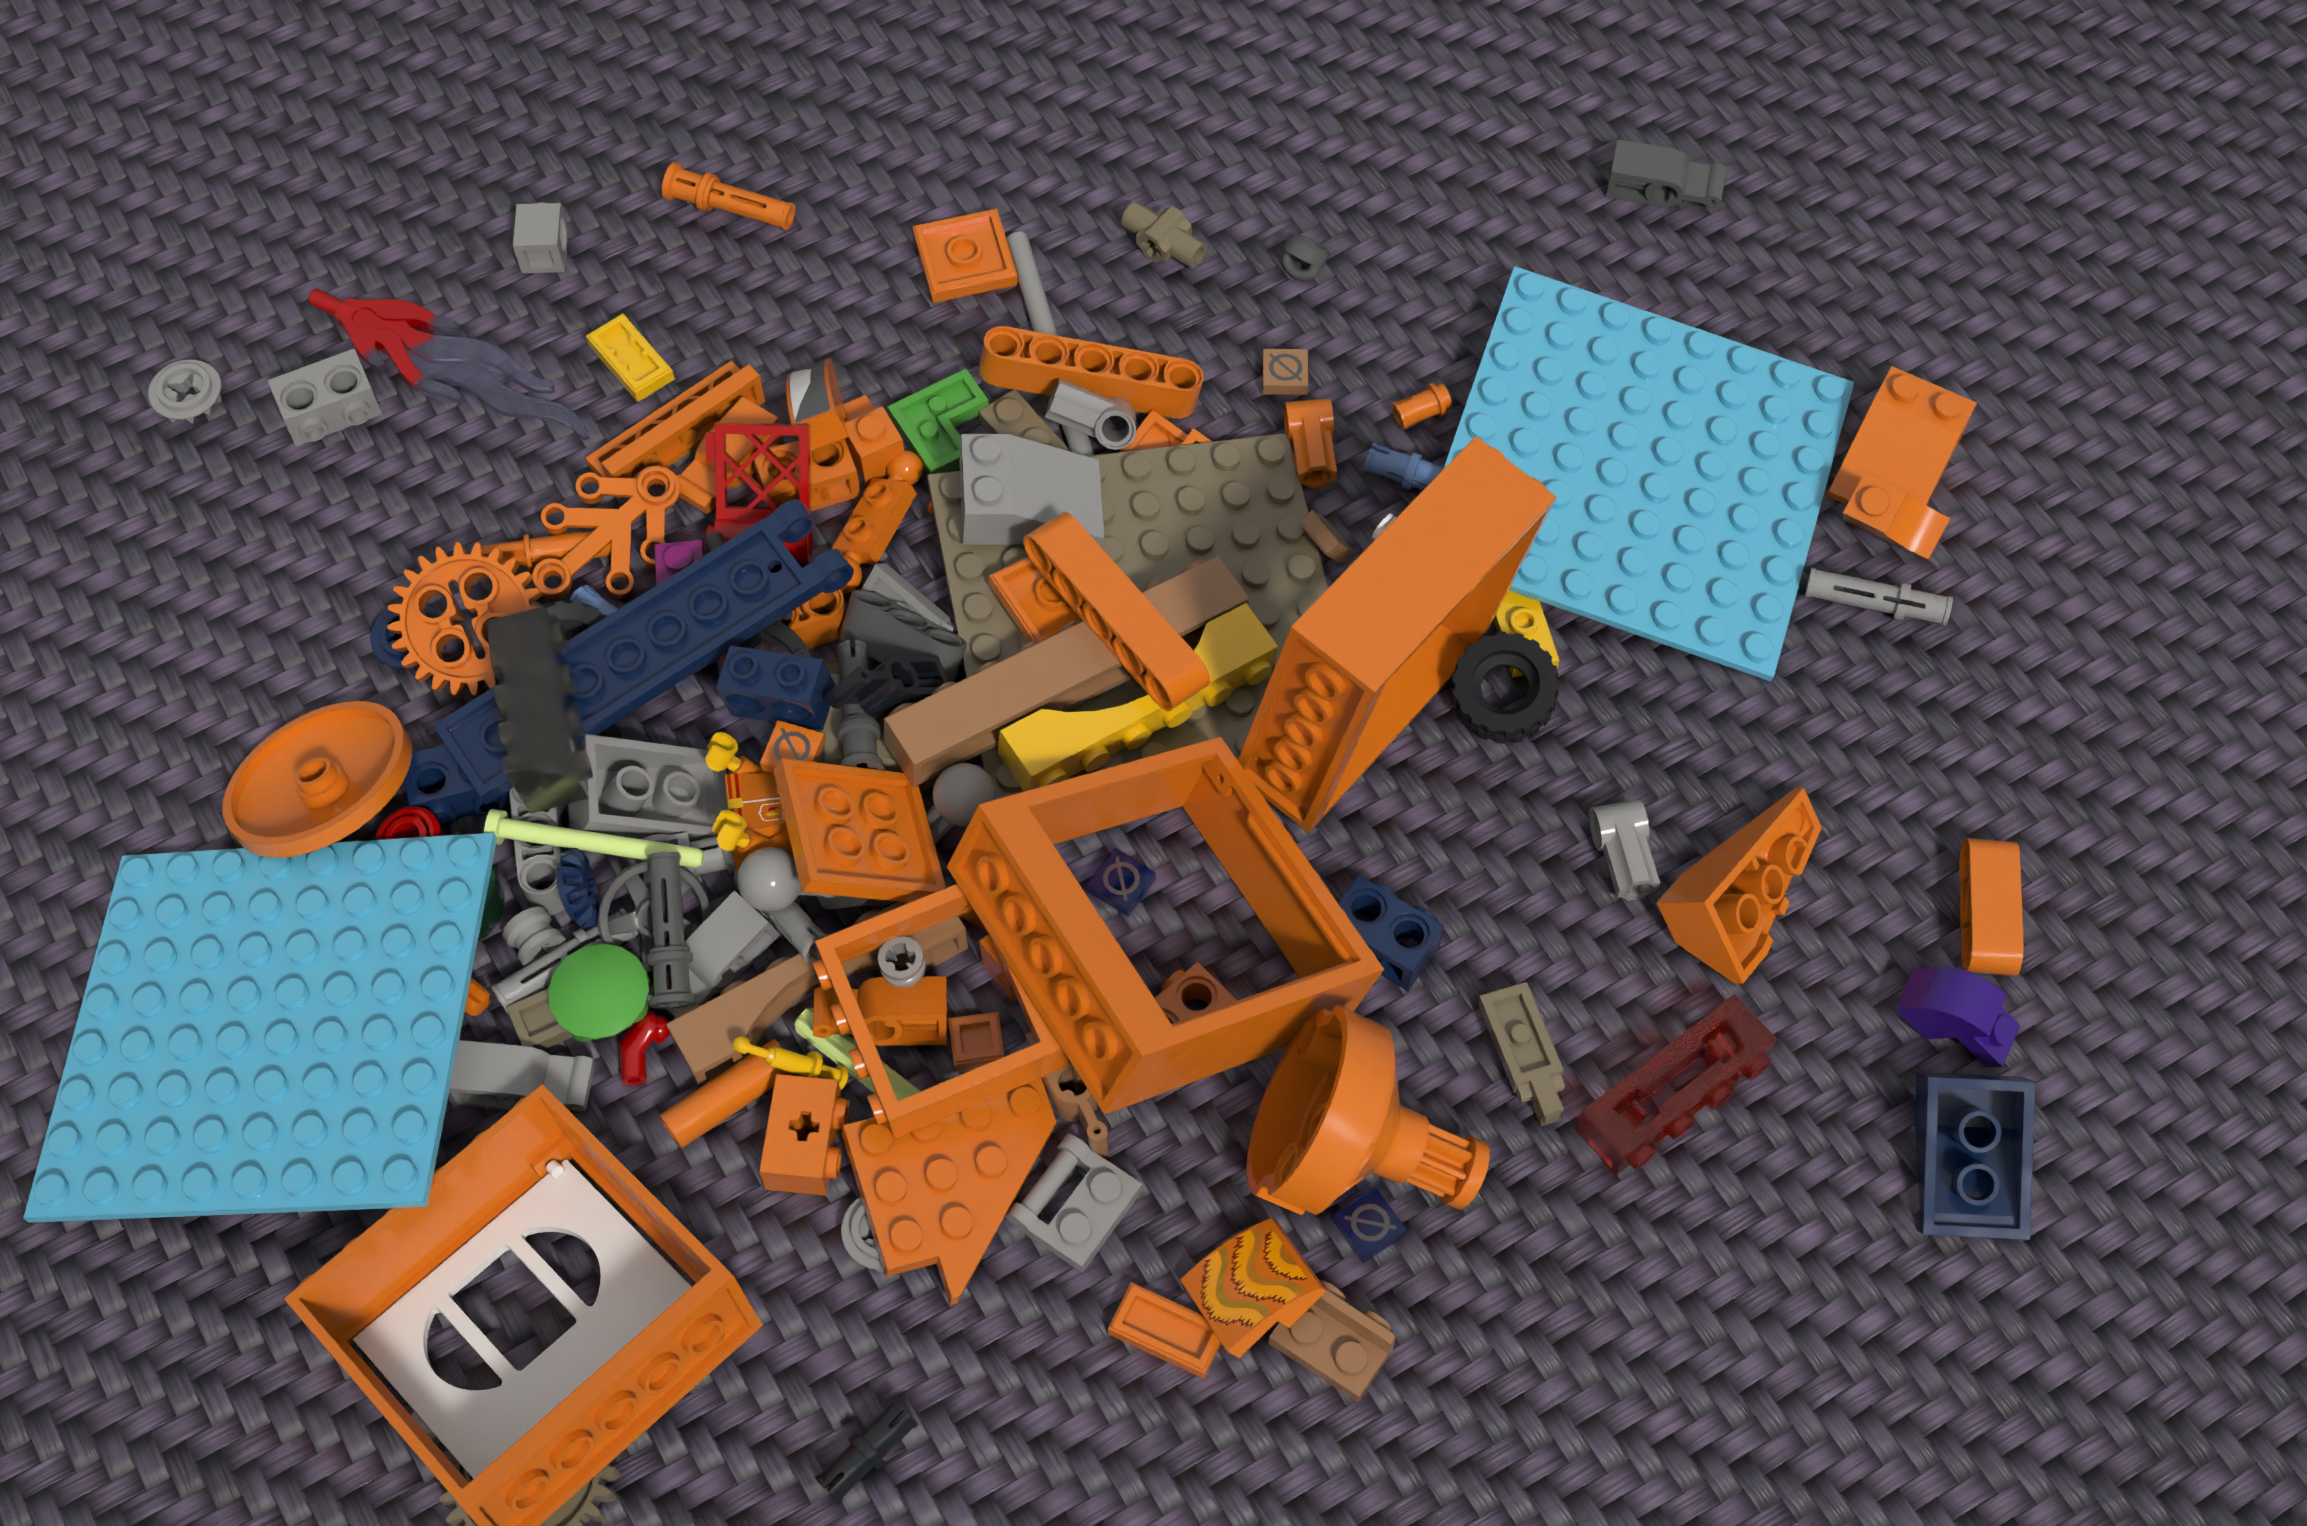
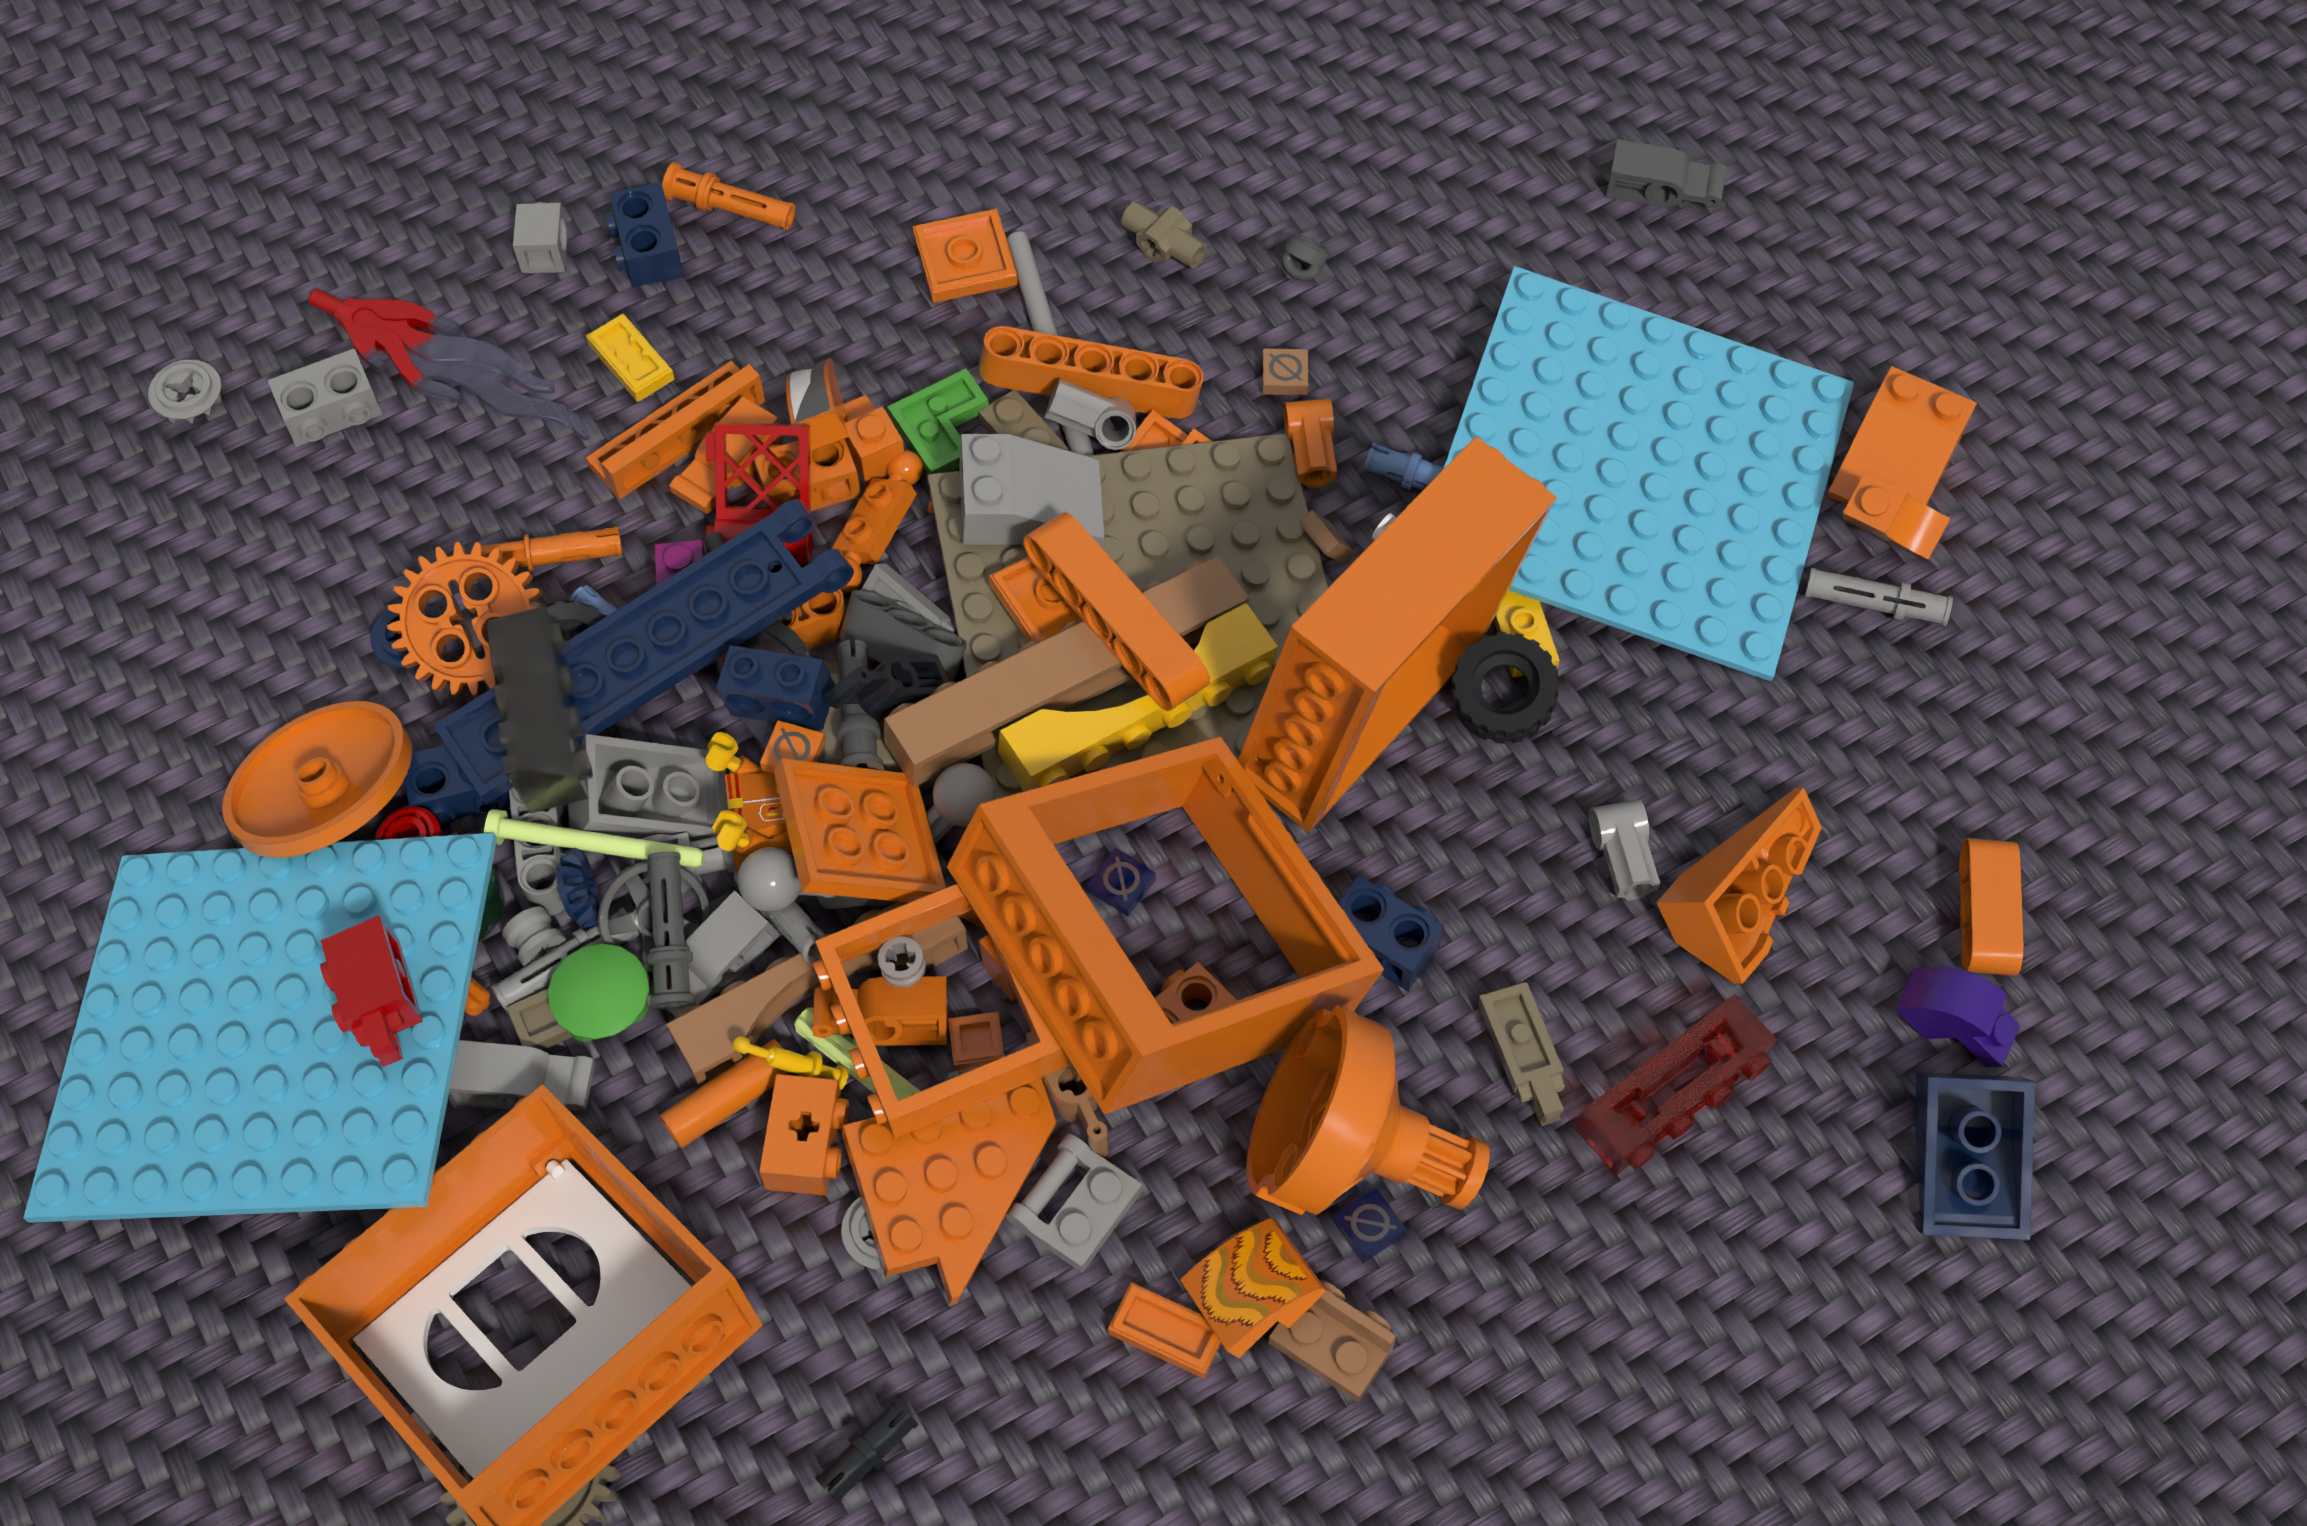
orange plant [532,466,680,600] -> none
red arm [619,1012,670,1086] -> none
orange pin [1391,383,1452,430] -> none
none -> red hinge [320,915,423,1067]
none -> dark blue brick [605,182,684,288]

